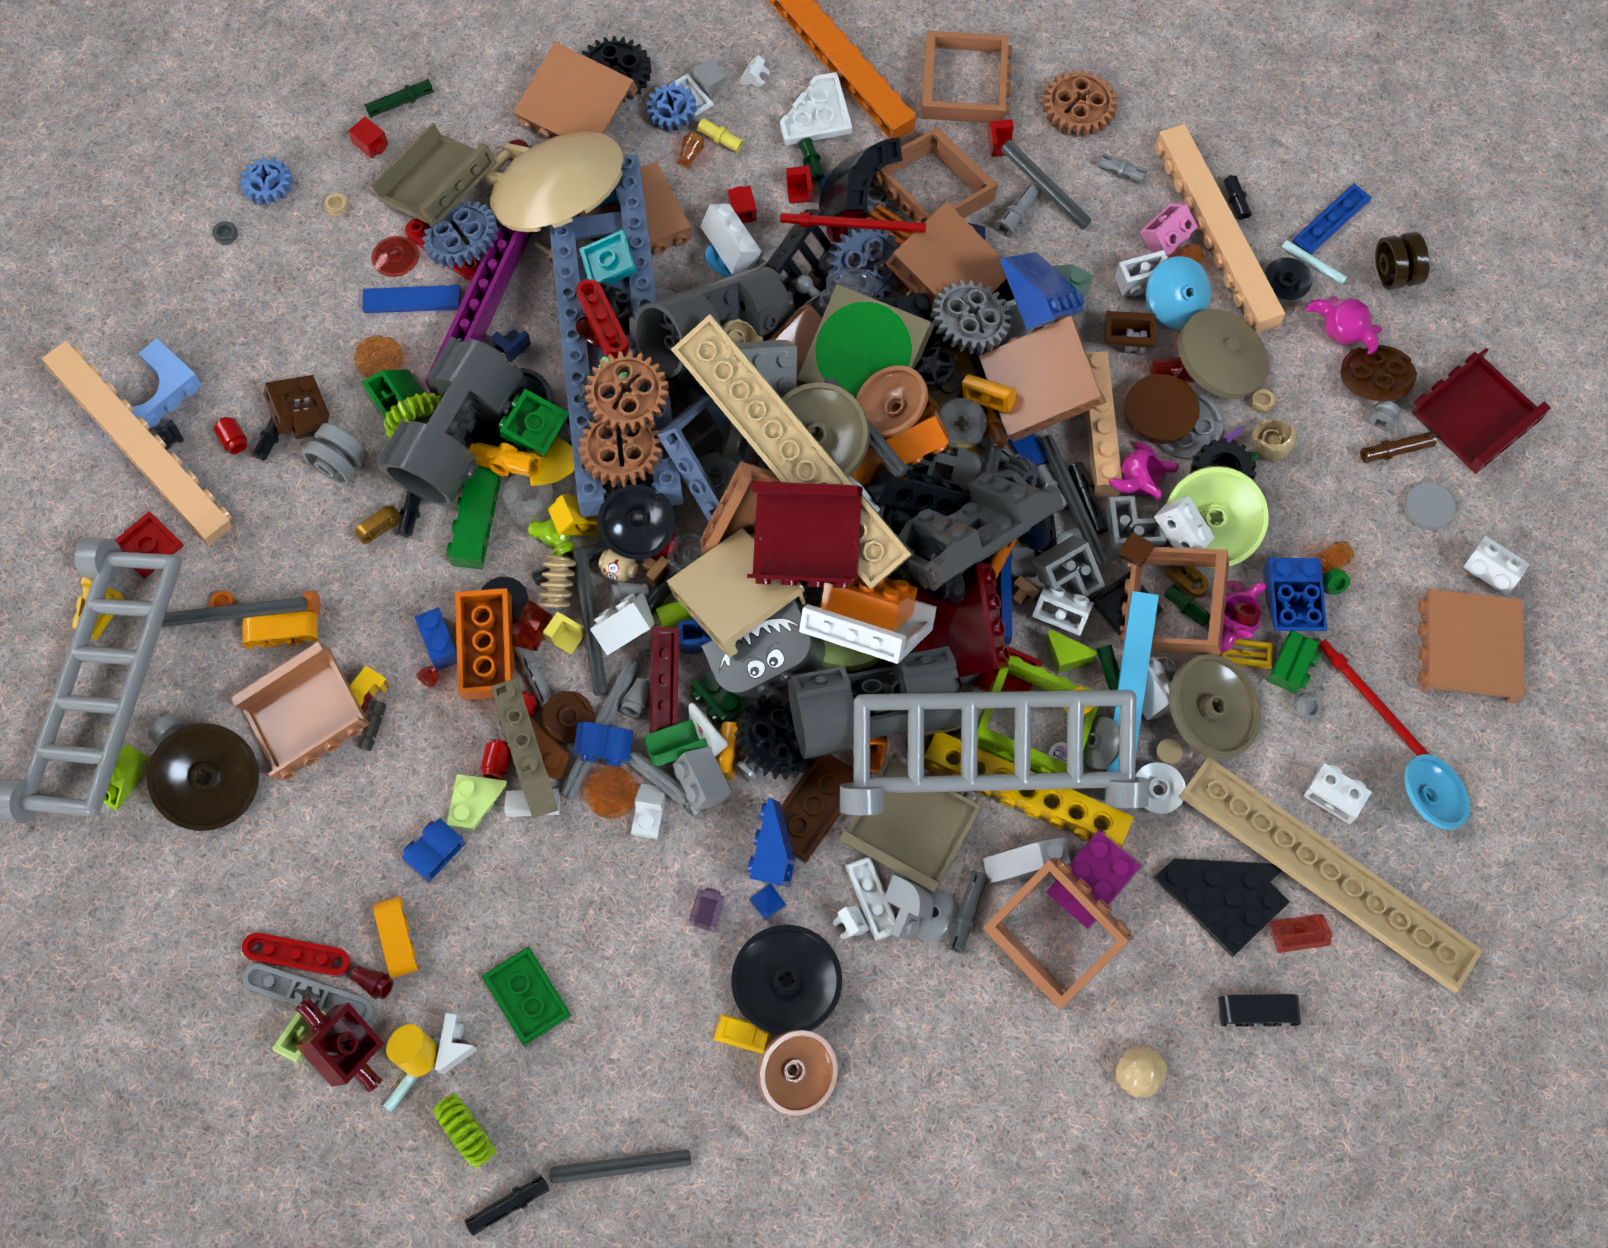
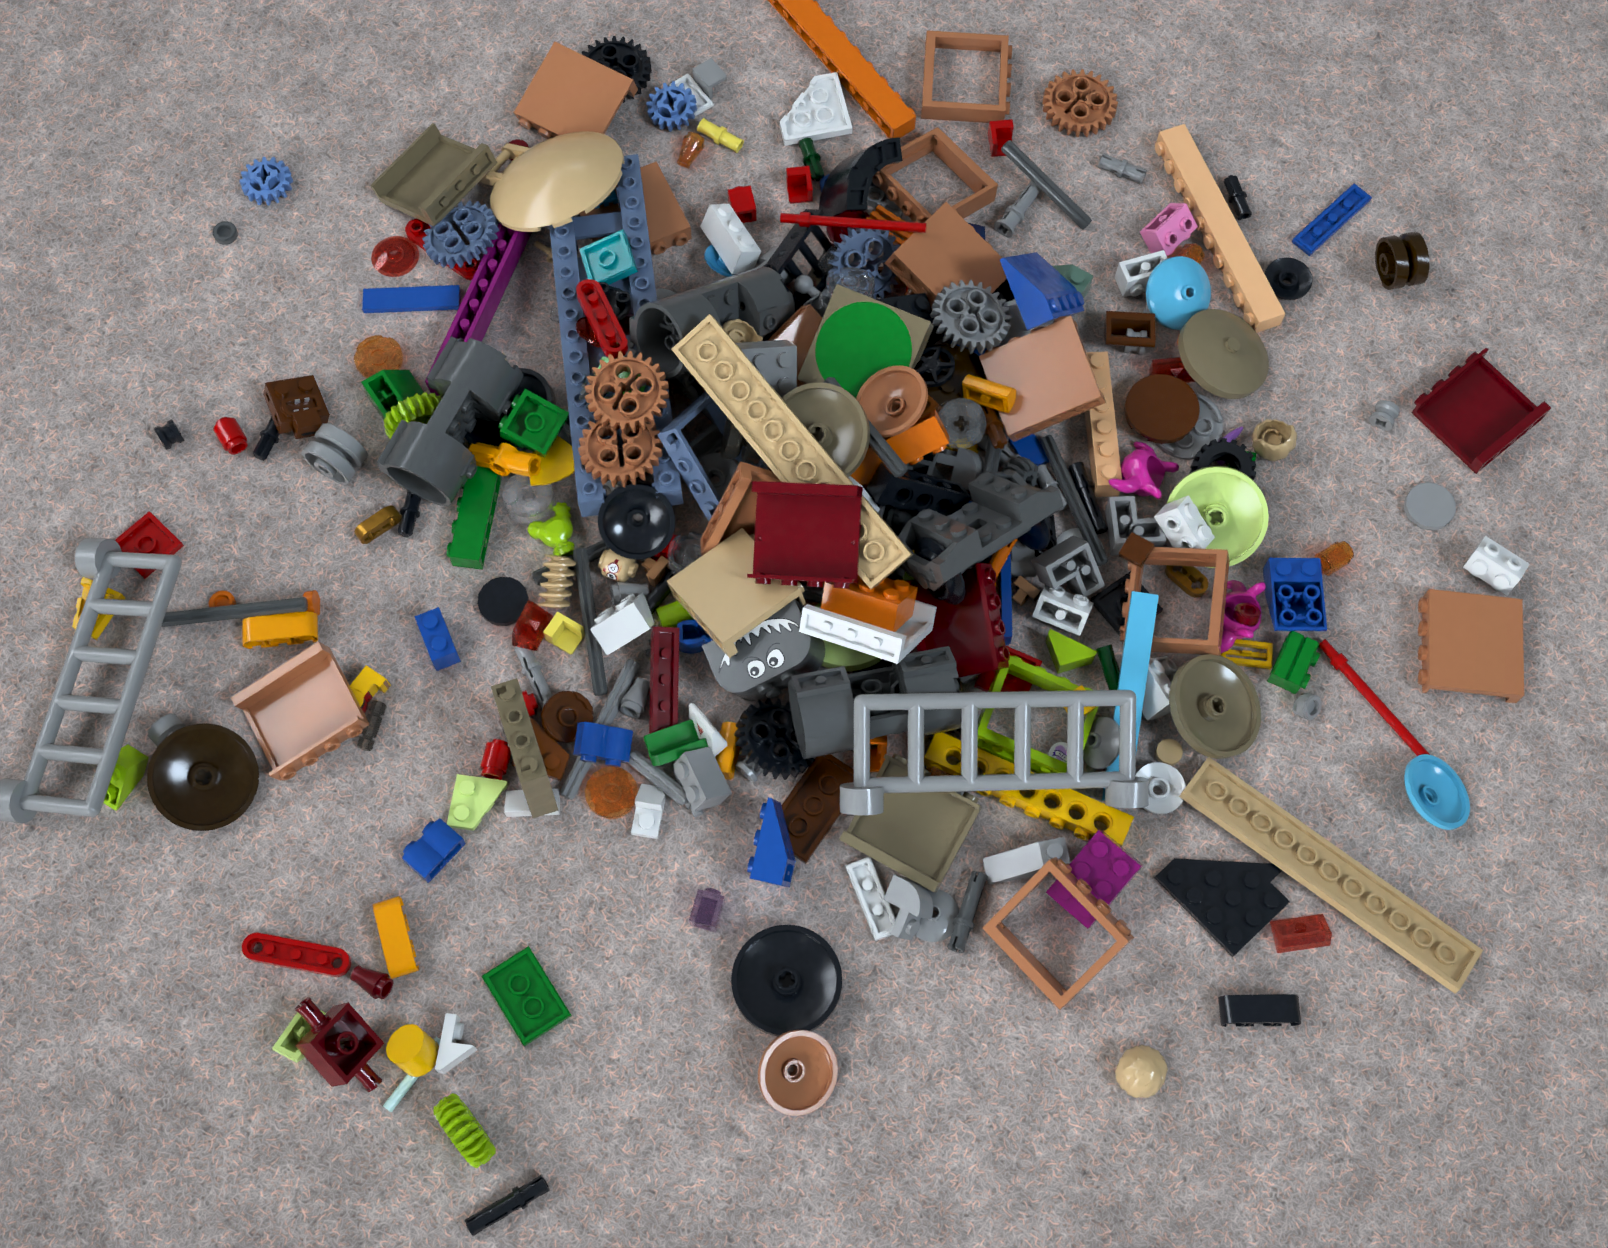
light nougat brick [41,341,233,546] -> none
light blue arch [132,338,201,428] -> none
light grey piece [242,964,375,1024] -> none
tan tile [324,193,349,216] -> none
red brick [348,117,388,159] -> none
dark green pin [364,79,434,118] -> none
clear red hinge [416,666,440,689] -> none
orange brick [455,588,515,700] -> none
dark blue panel [490,329,531,363] -> none
yellow brick [548,494,600,536] -> none
dark grey axle [549,1149,691,1183] -> none
dark green bracket [690,671,748,725] -> none
yellow tile [713,1013,772,1054] -> none
white tile [739,55,770,87] -> none
blue slope [749,884,787,921] -> none
white tile [833,906,870,939] -> none
dark green axle [1164,584,1210,627] -> none
tan tile [1250,389,1276,413] -> none
light aqua bar [1281,240,1347,285] -> none
white brick [1303,763,1372,825] -> none
dark pink piece [1305,296,1382,355] -> none
green tile [1323,568,1350,594] -> none
reddish brown tile [1340,345,1417,401] -> none
reddish brown pin [1360,431,1436,464] -> none

